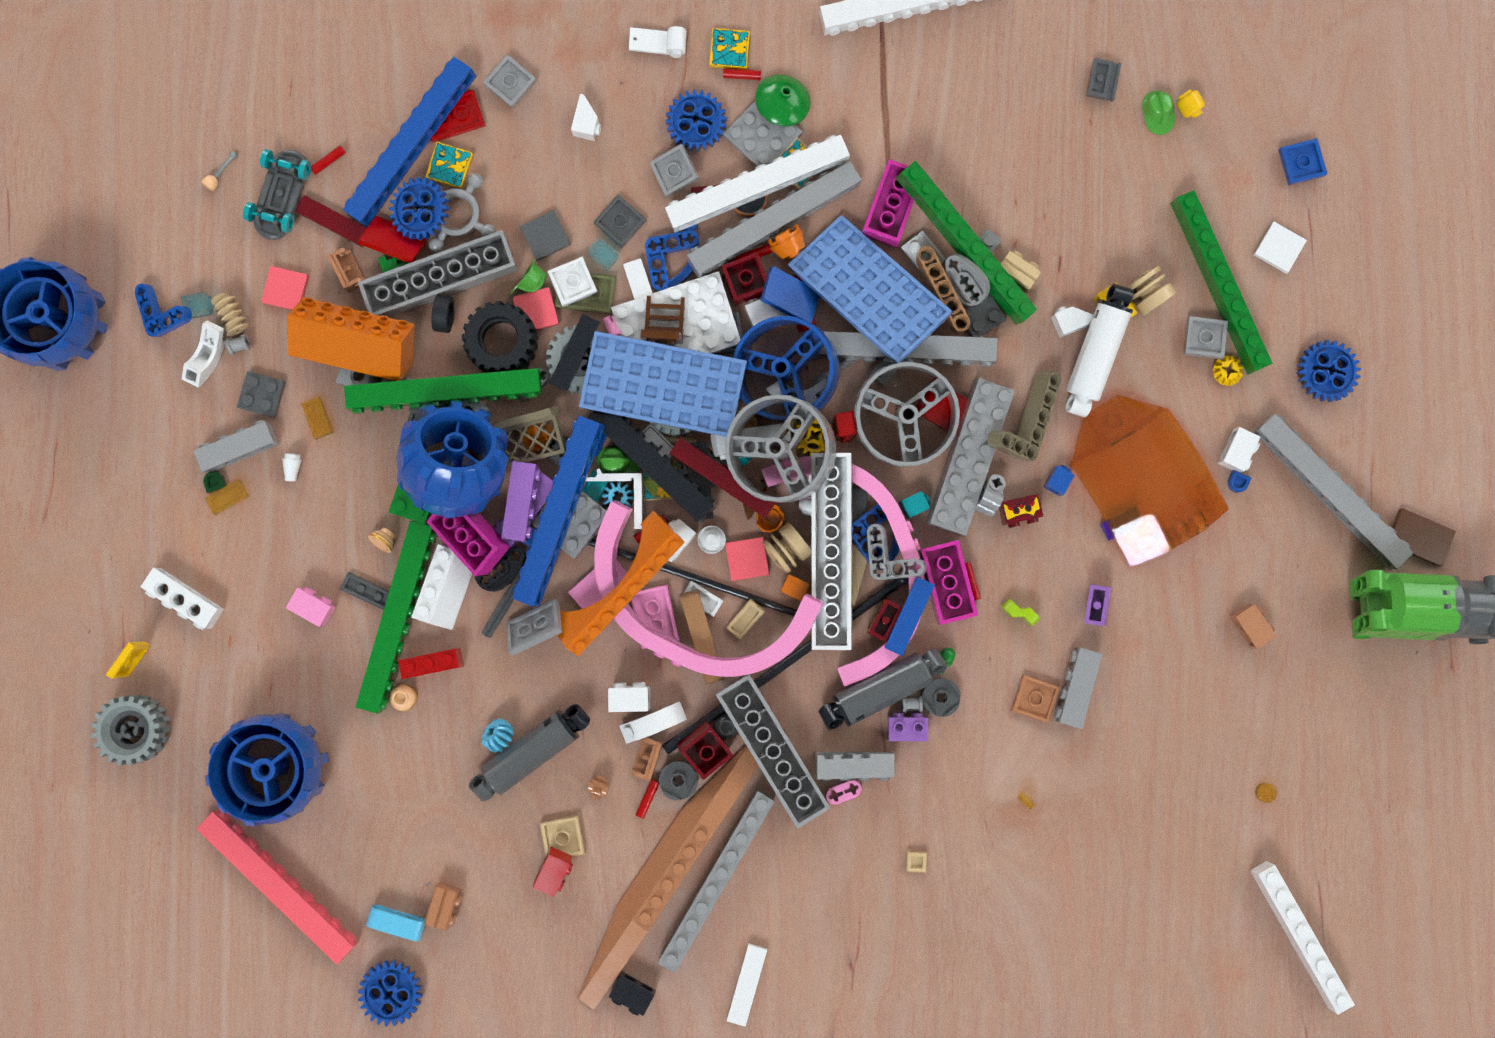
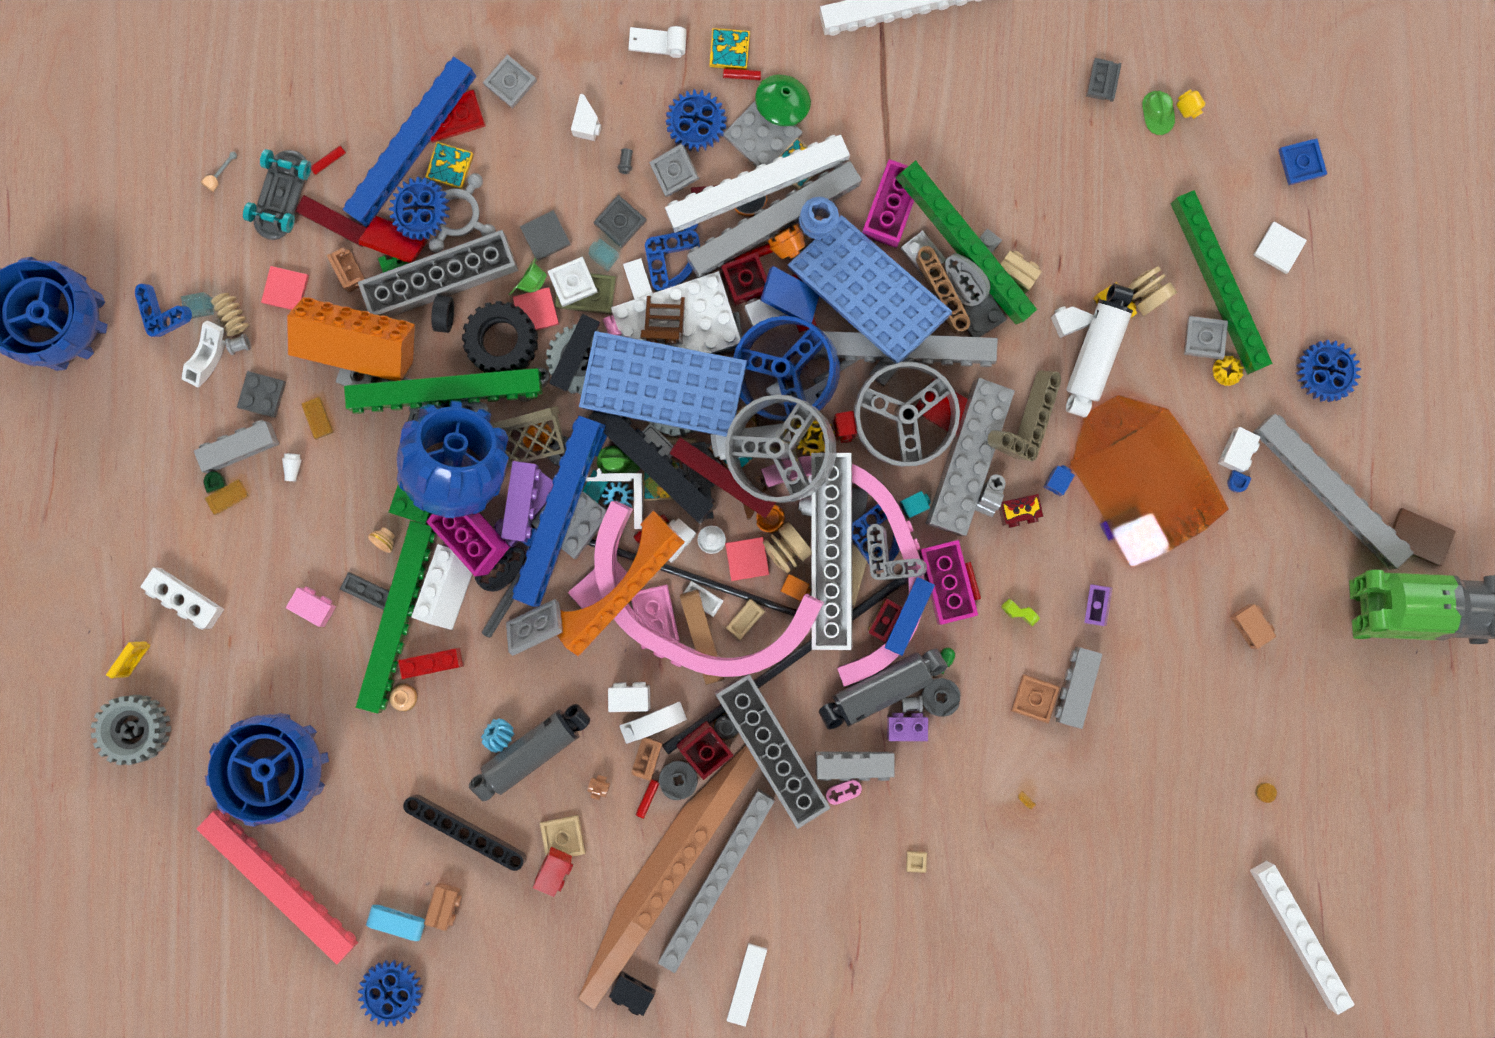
none -> black beam [403,795,526,871]
none -> dark grey pin [617,148,633,174]
none -> medium blue piece [799,197,839,239]

